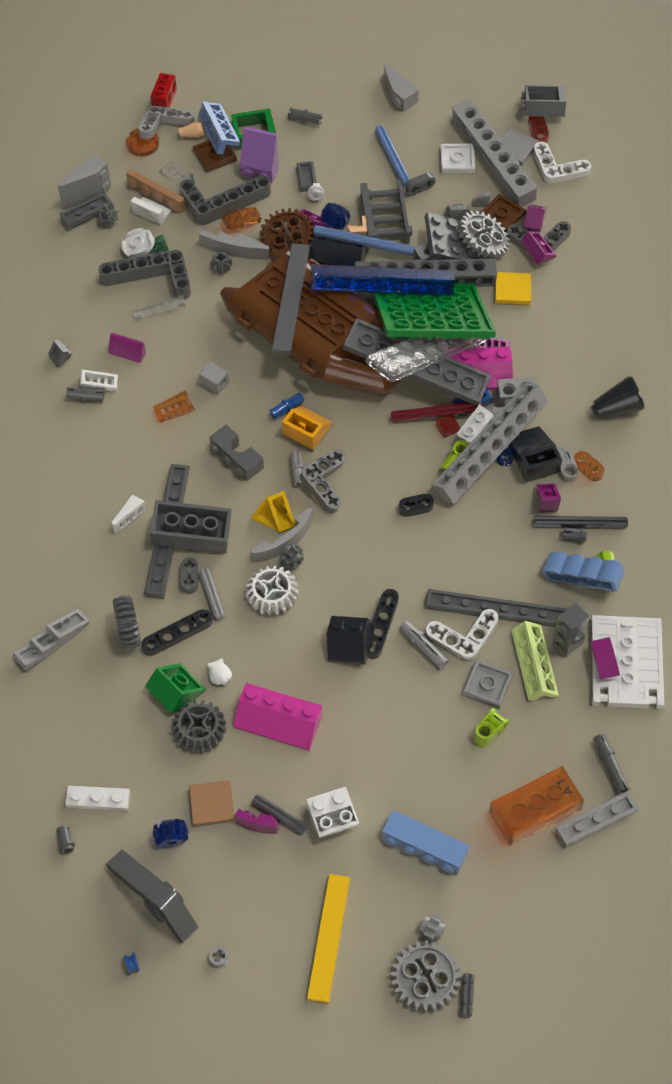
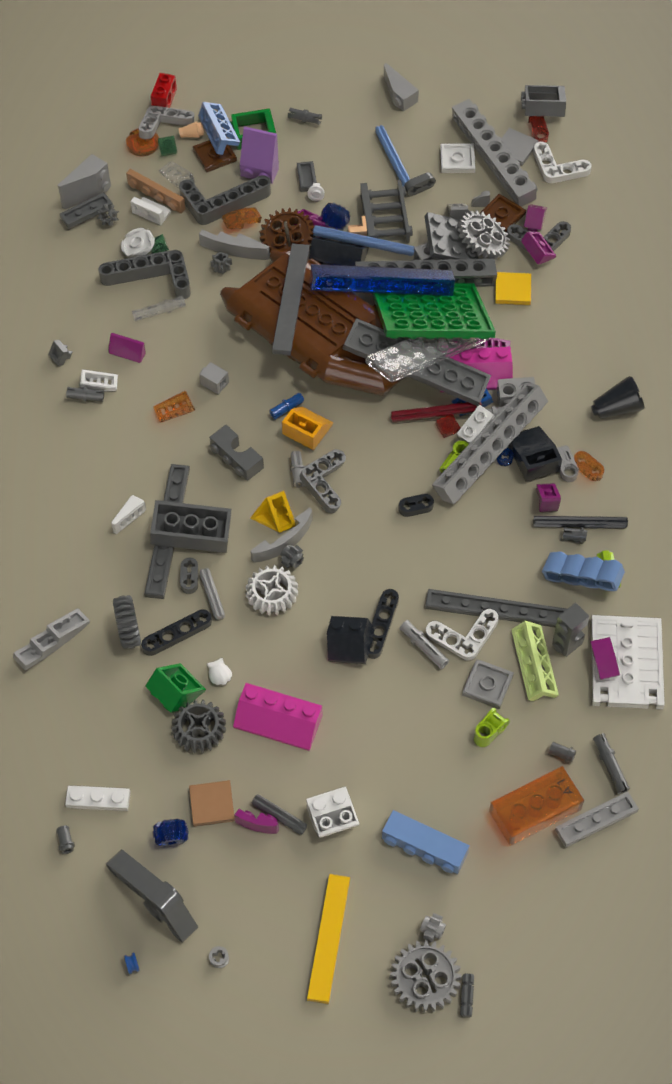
none -> clear green plate [158,136,177,156]
none -> dark grey pin [549,742,576,762]

